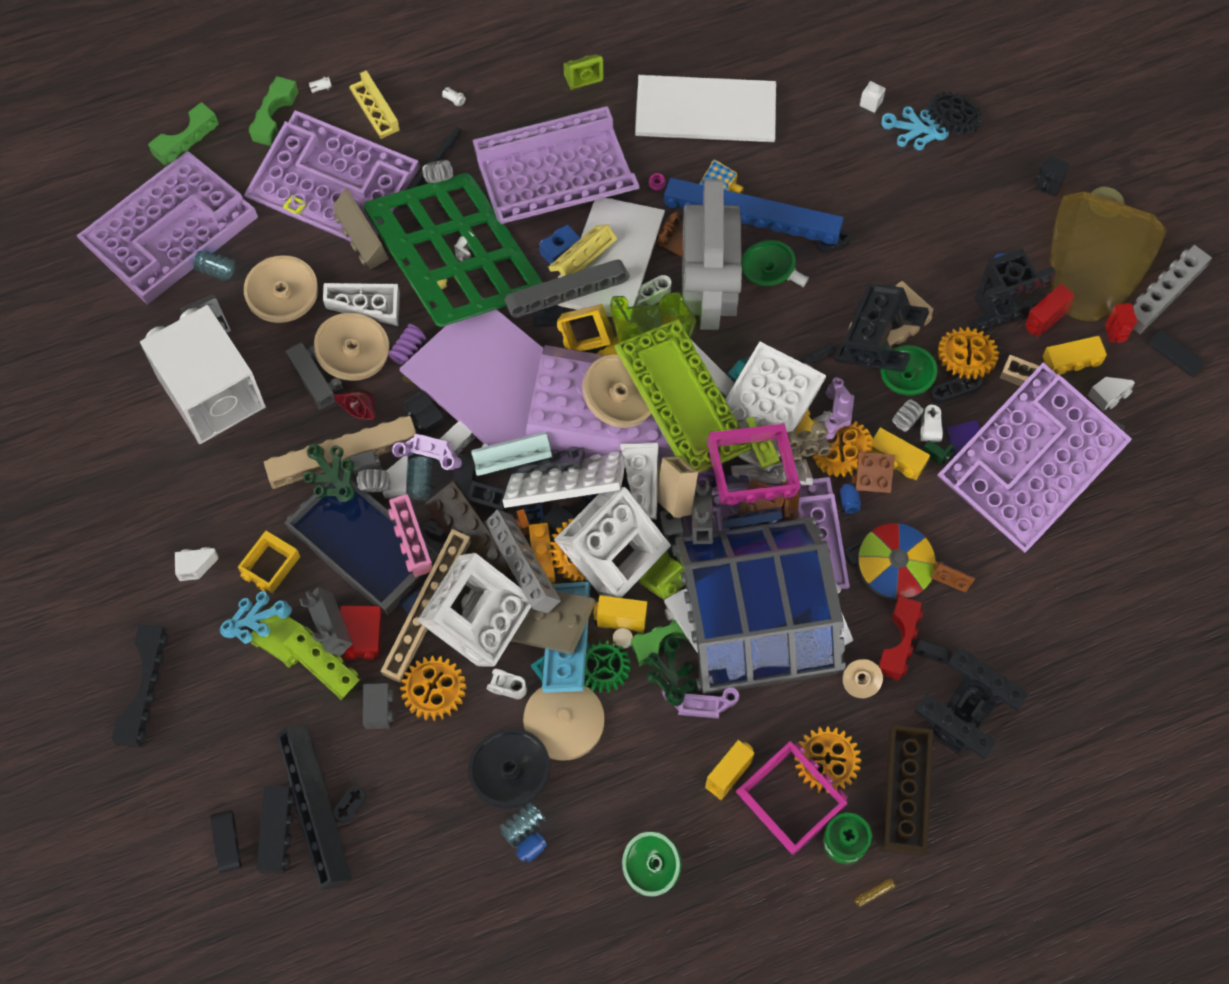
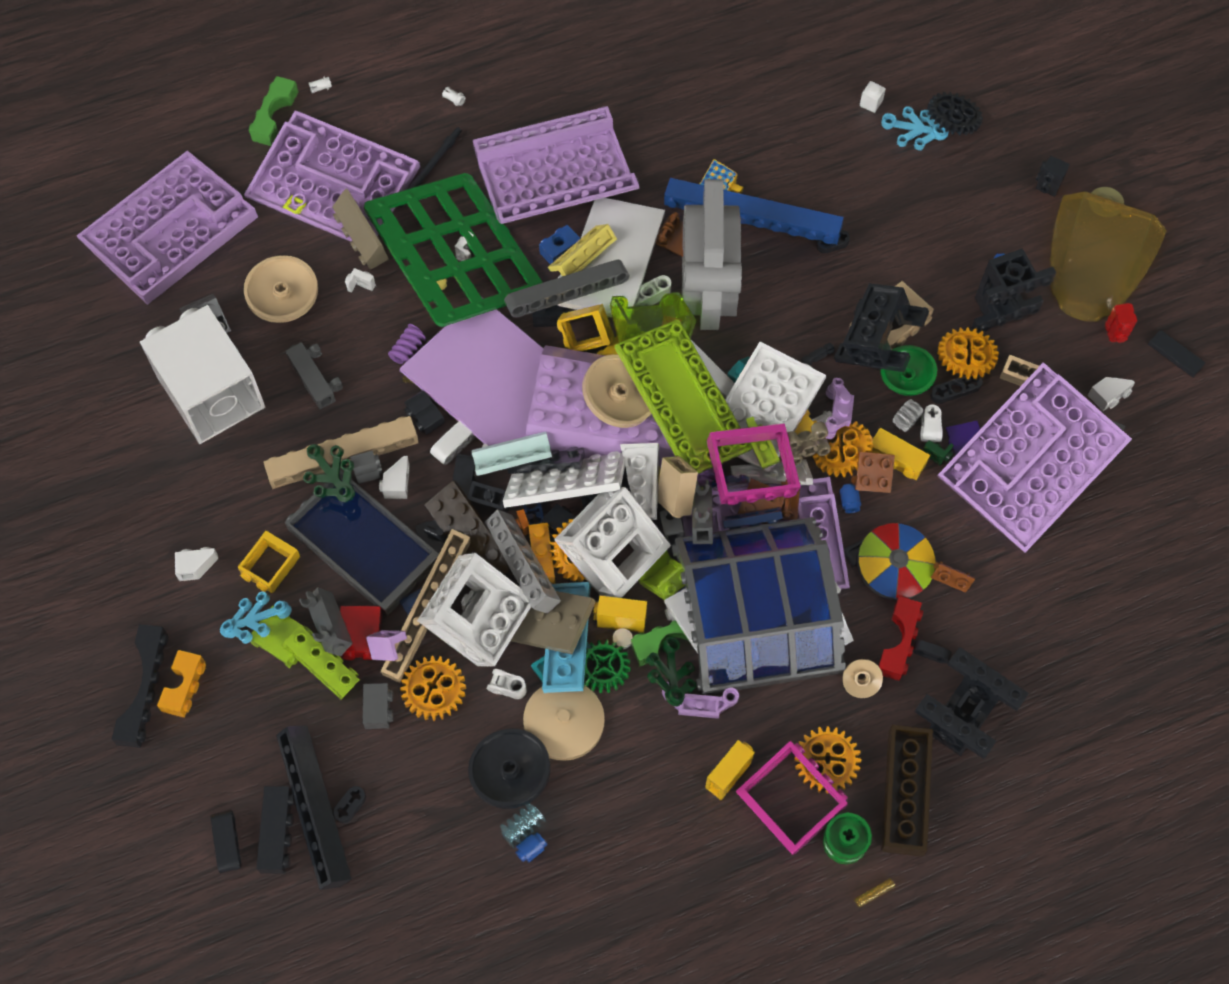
bright green arch [148,102,219,166] -> none
clear light blue piece [193,250,235,281] -> none
tan dish [314,313,389,381] -> none
white wedge [323,283,400,326] -> none
dark red hat [334,390,375,420] -> none
light yellow fence [349,70,399,139] -> none
light grey gear [357,469,390,492] -> none
bright pink brick [388,494,433,577] -> none
lavender plate [392,434,462,470] -> none
clear light blue piece [406,456,433,499] -> none
light grey gear [422,160,453,183] -> none
lime slope [564,54,603,90] -> none
green dish [622,832,681,896] -> none
white tile [635,75,776,142] -> none
dark pink plate [649,173,666,191] -> none
green dish [741,240,796,286] -> none
white pin [787,268,809,287] -> none
red brick [1025,283,1075,338] -> none
yellow brick [1043,336,1107,375] -> none
light grey brick [1133,245,1212,334] -> none
none -> light orange arch [157,650,206,718]
none -> white bracket [345,268,376,292]
none -> lavender panel [366,630,407,661]

